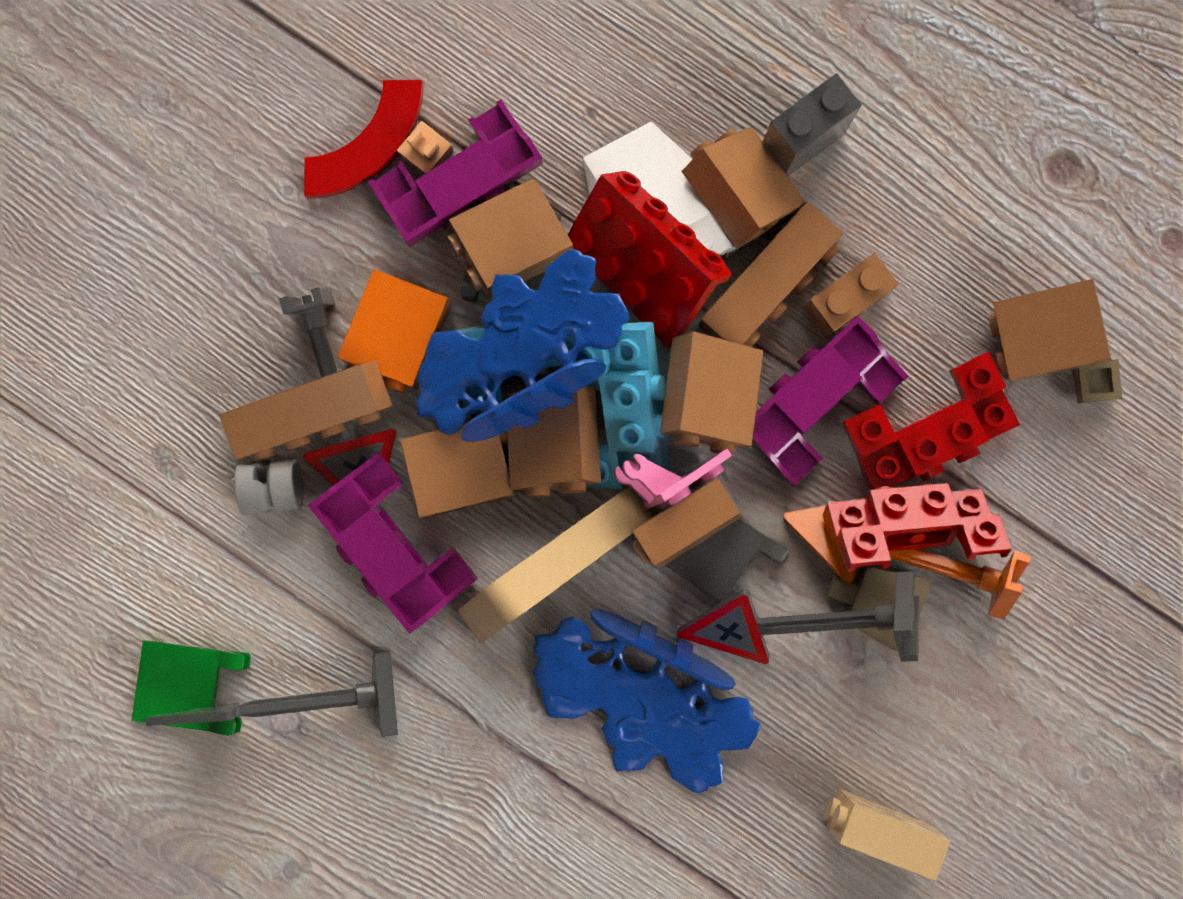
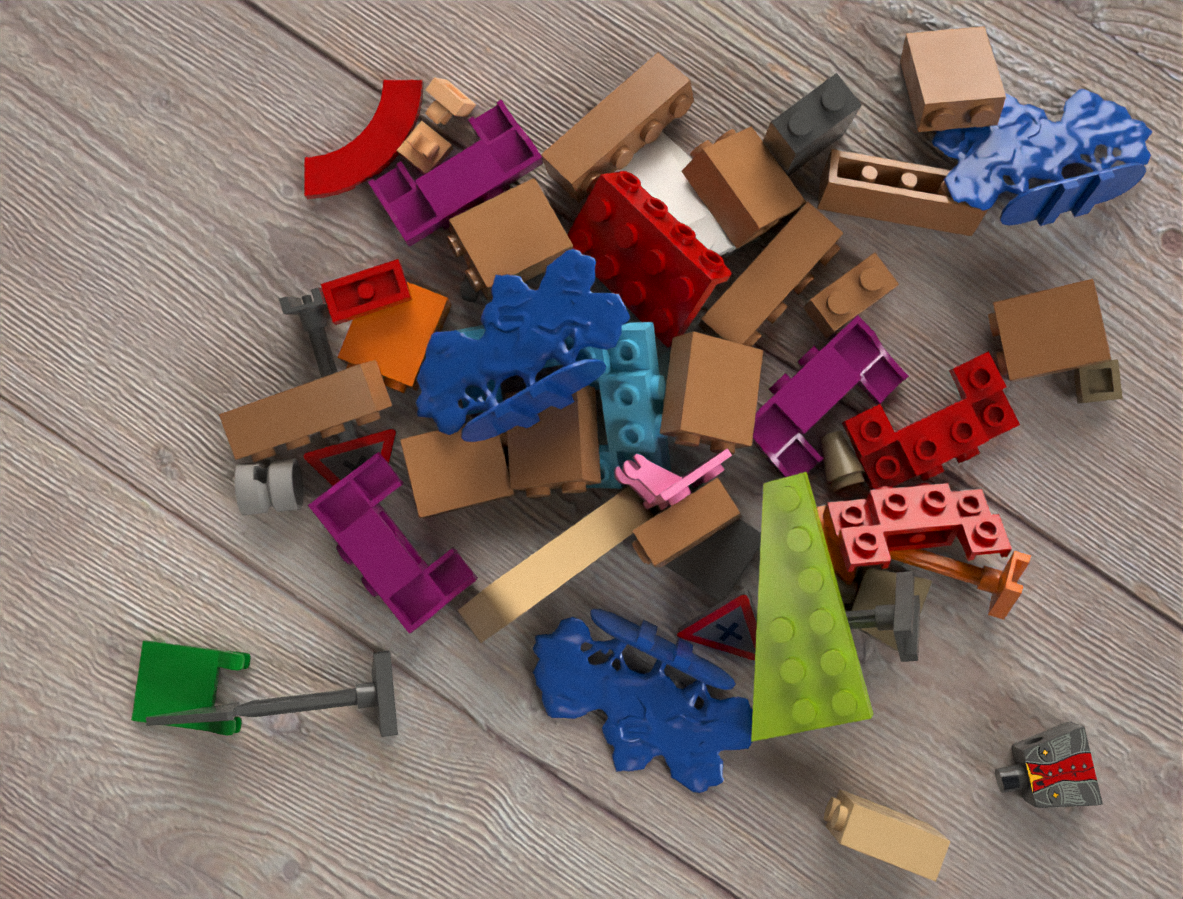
none -> red plate [320,259,413,325]
none -> light nougat tile [425,77,476,125]
none -> medium nougat brick [541,52,694,203]
none -> lime wing [751,472,874,742]
none -> medium nougat brick [817,149,988,236]
none -> dark tan cone [820,431,865,493]
none -> brick [900,26,1006,132]
none -> blue plant [932,89,1152,226]
none -> torso [995,721,1103,808]

